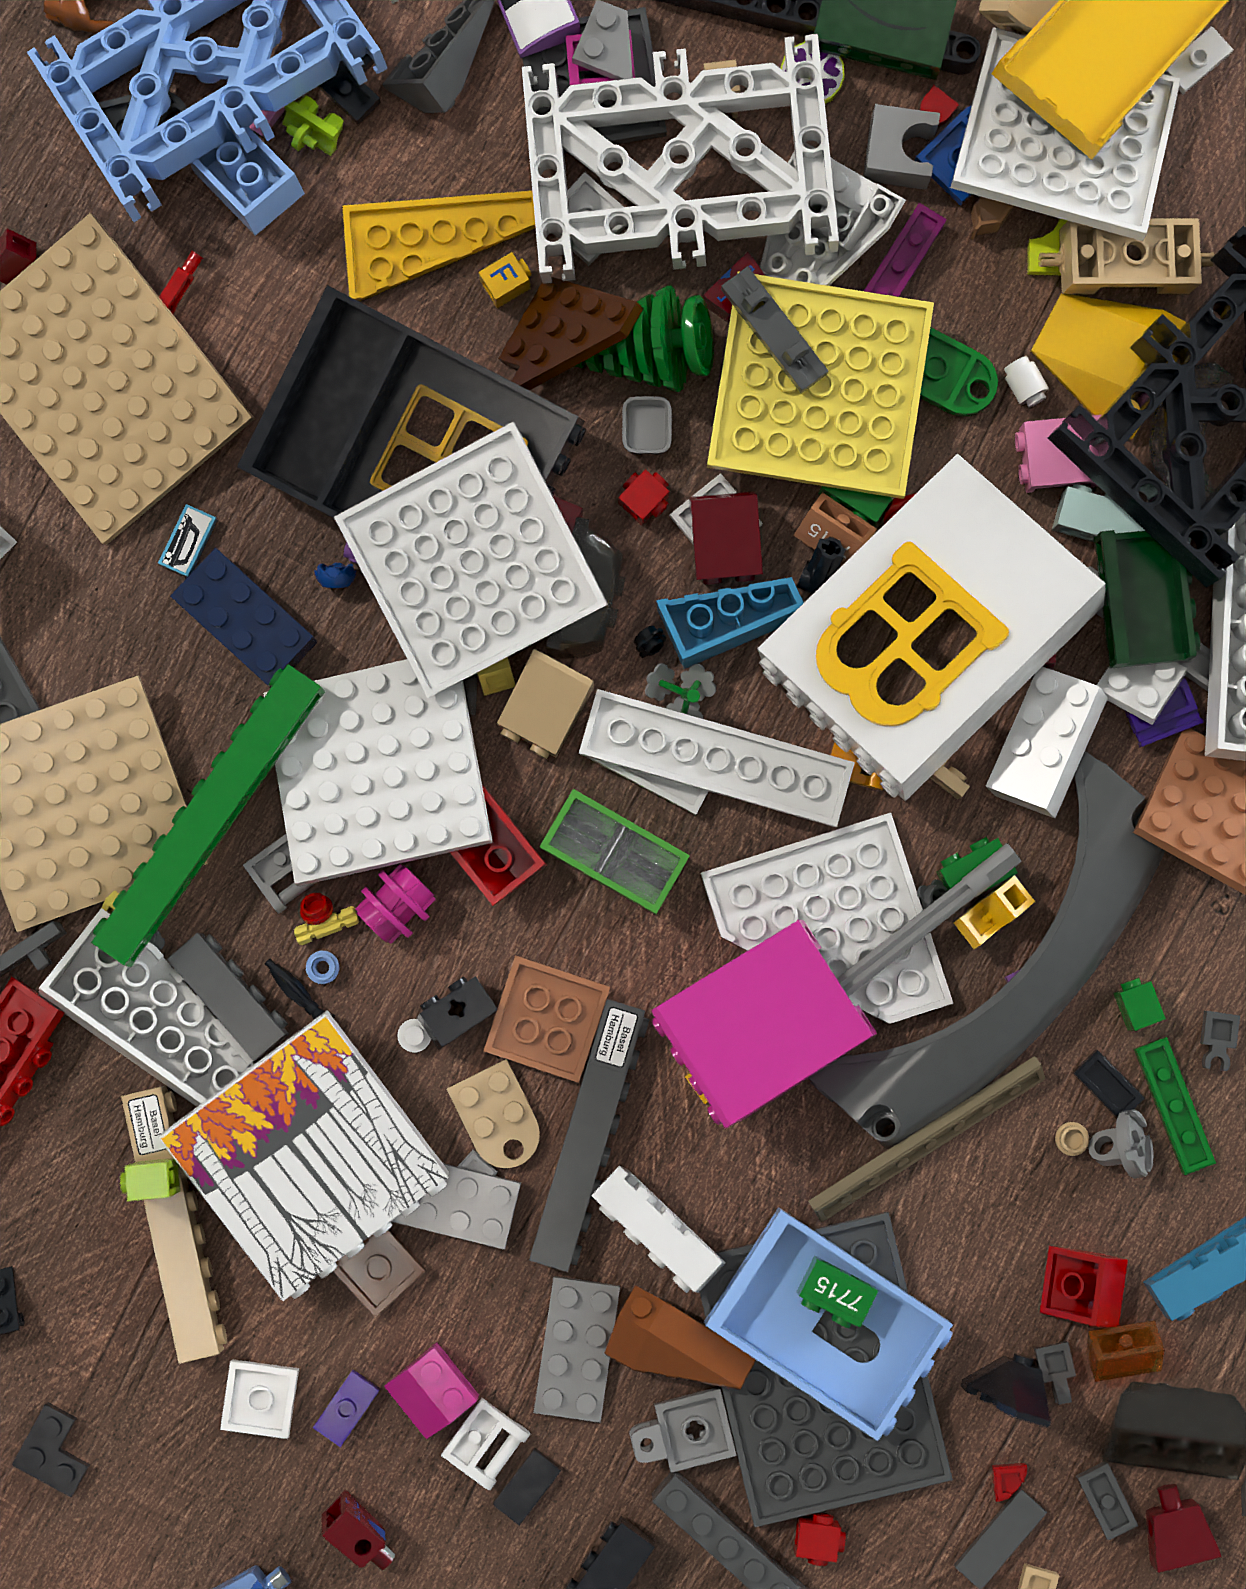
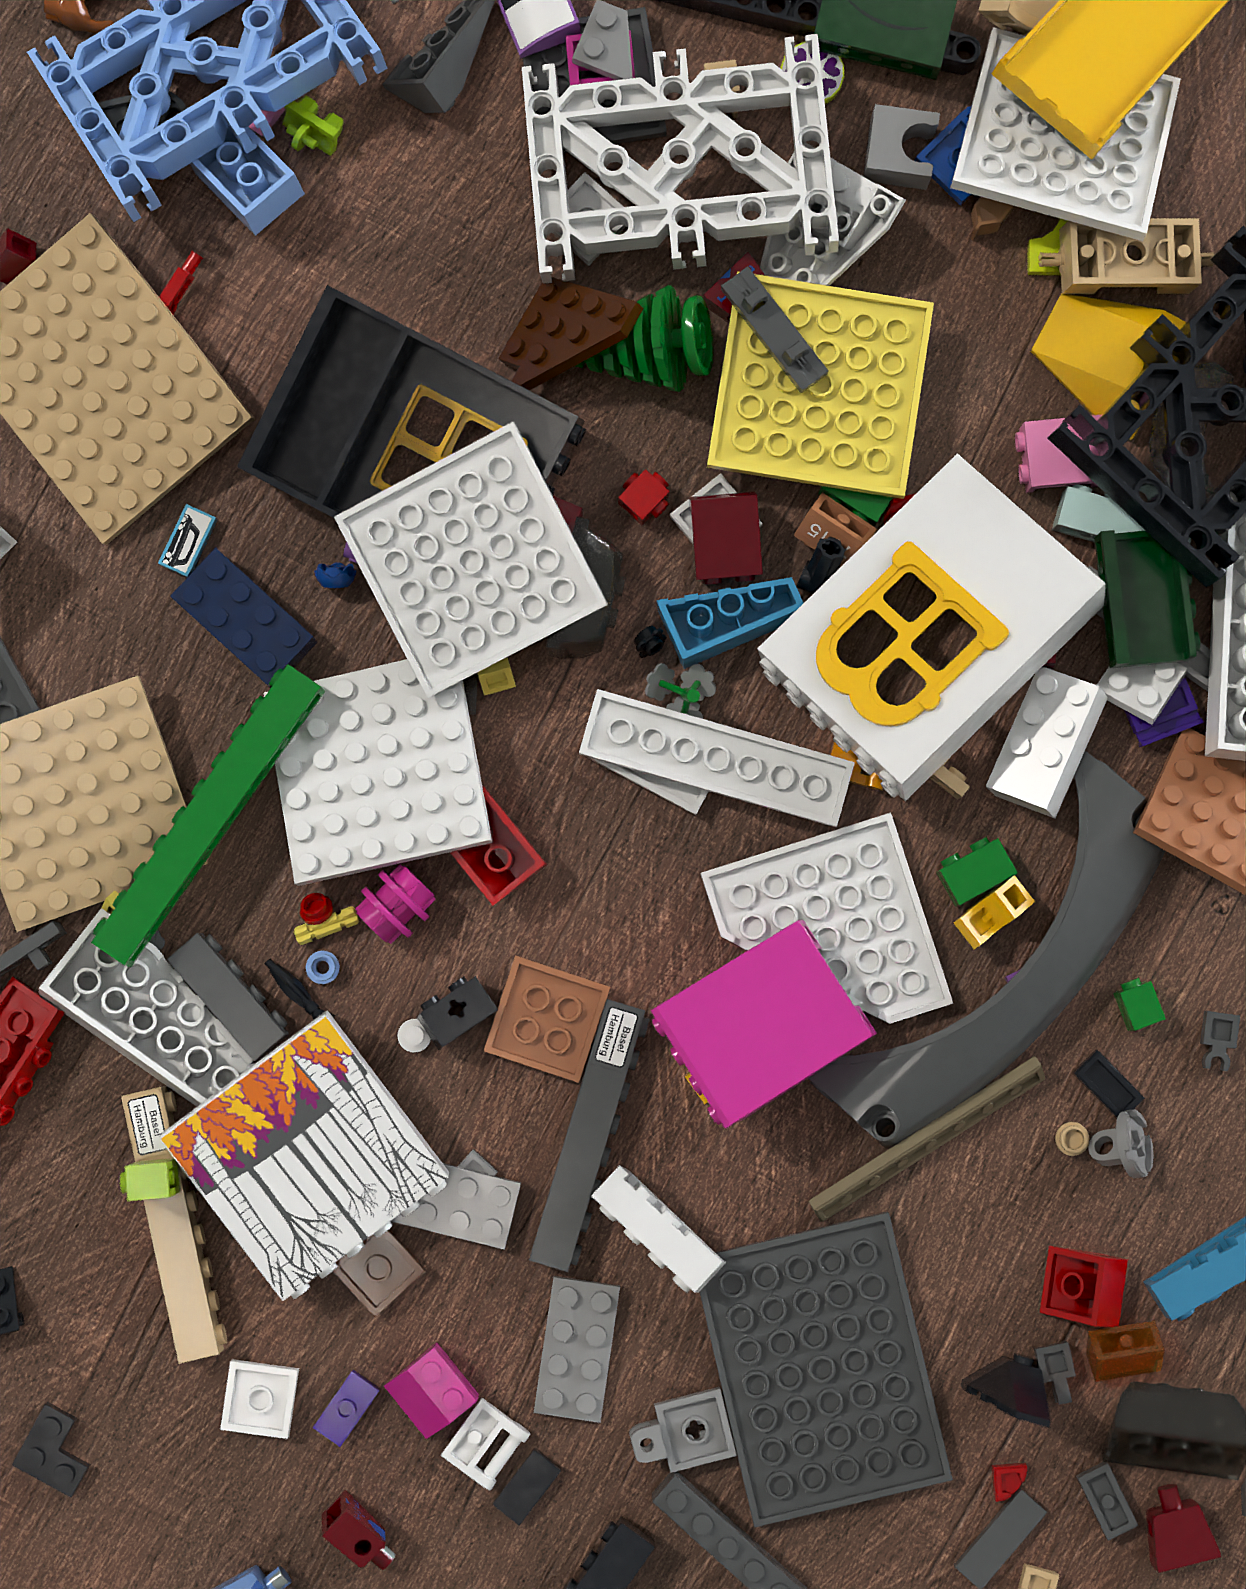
light grey plate [243,834,317,914] -> none
black plate [317,54,381,125] -> none
yellow wing [342,191,536,301] -> none
tan plate [447,1059,540,1168] -> none
yellow brick [478,252,532,308] -> none
tan slope [497,649,594,759] -> none
clear brick [540,789,690,915] -> none
dark orange wedge [605,1286,756,1390] -> none
light grey piece [622,396,672,454] -> none
light blue panel [704,1207,953,1441] -> none
red brick [793,1513,846,1566] -> none
green brick [796,1256,878,1329] -> none
light grey piece [837,843,1022,997] -> none
magenta plate [864,203,947,297] -> none
dark grey plate [917,879,948,910] -> none
red tile [919,85,959,126] -> none
green plate [920,327,998,417] -> none
white brick [1004,356,1049,408] -> none
green tile [1134,1037,1216,1175] -> none
white plate [1164,26,1233,95] -> none

